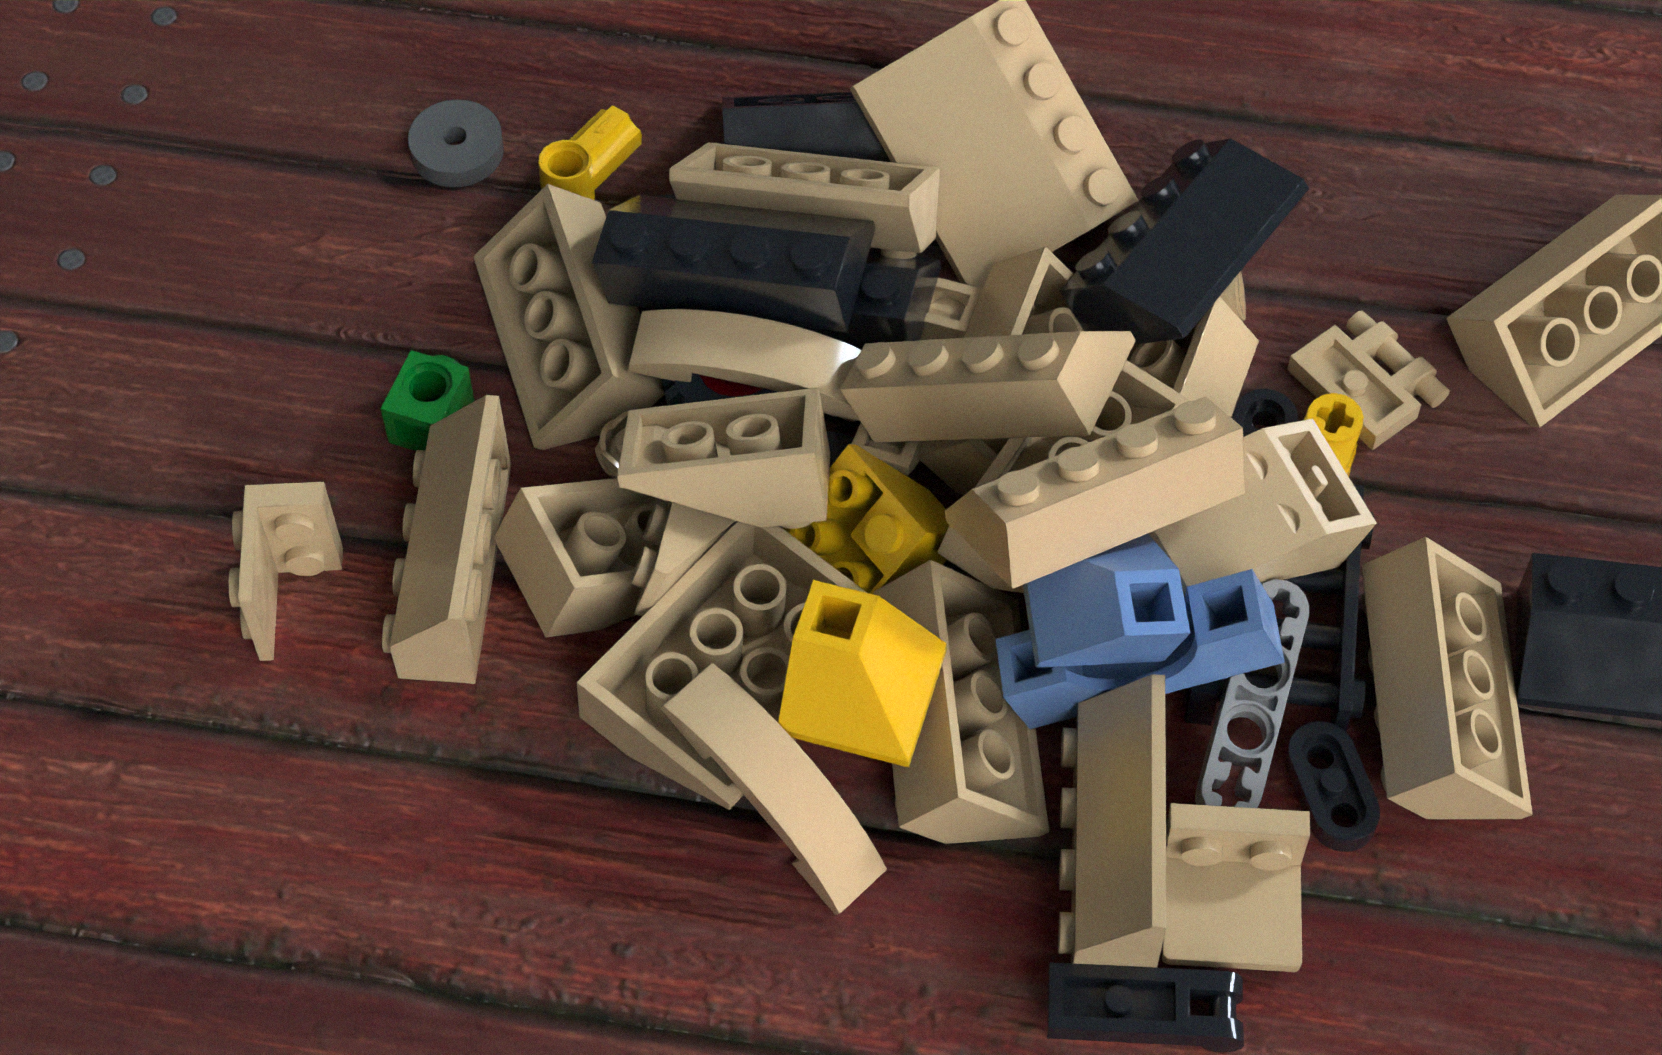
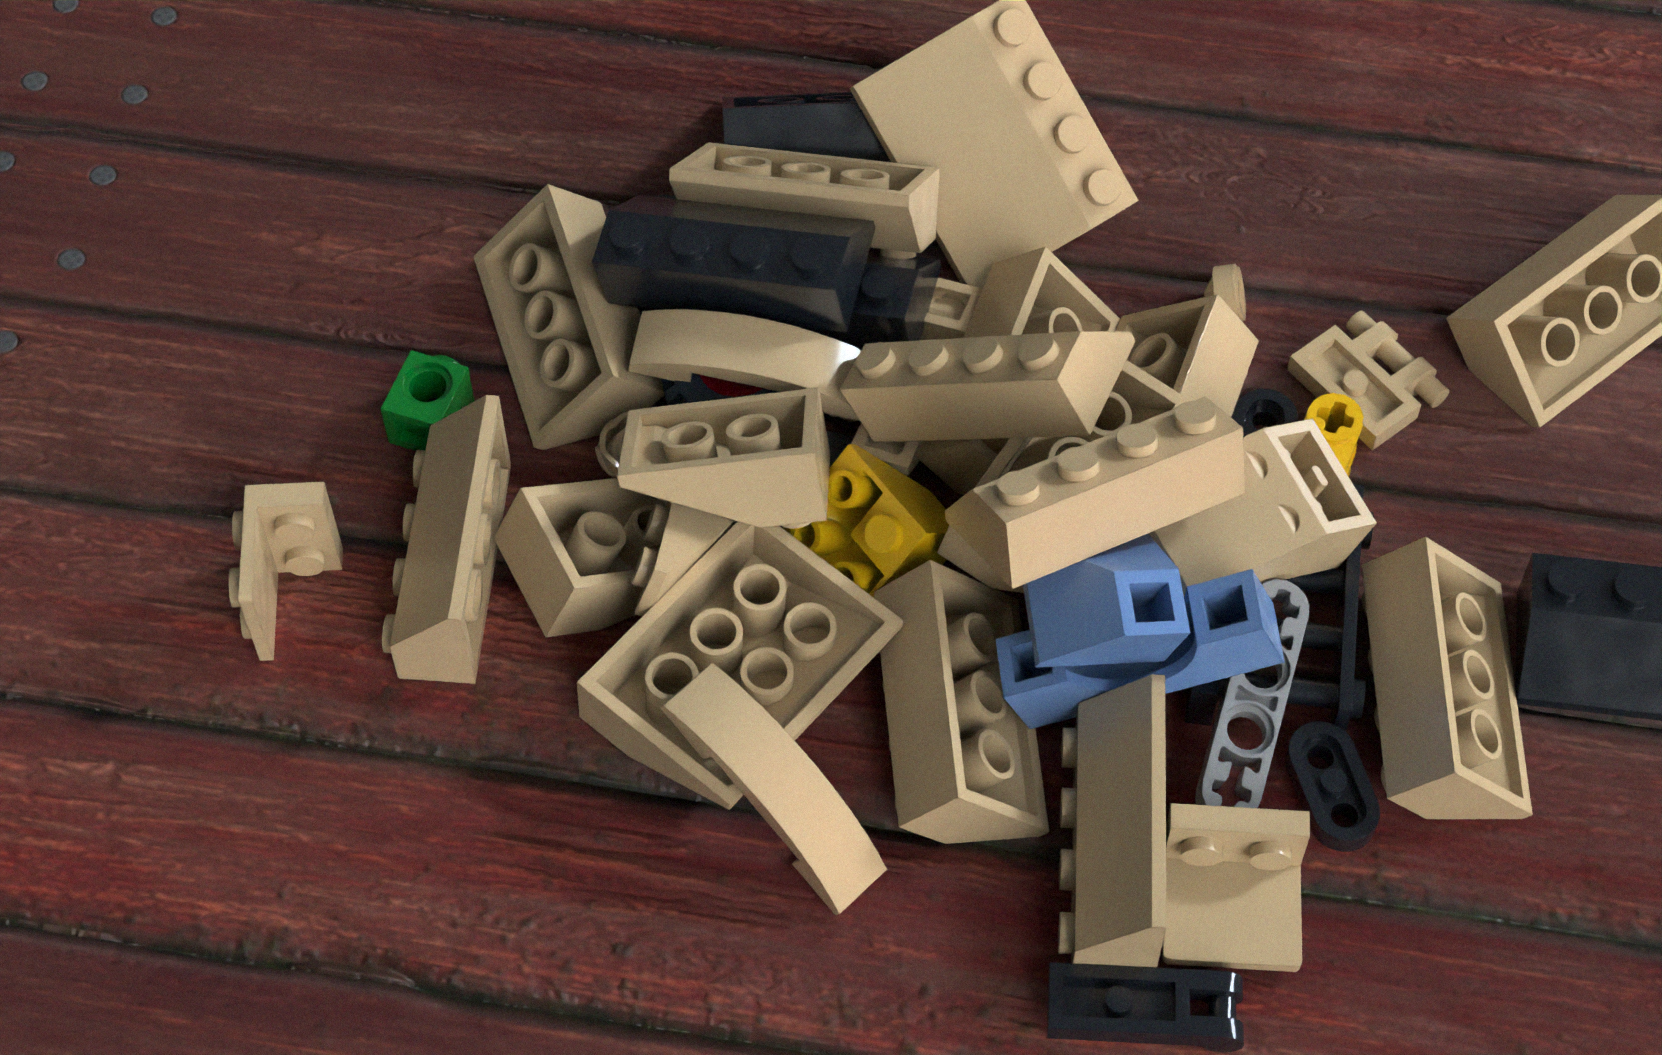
dark grey piece [408,99,504,187] -> none
yellow piece [538,105,642,200] -> none
yellow slope [778,580,947,768] -> none
black slope [1060,138,1309,345] -> none

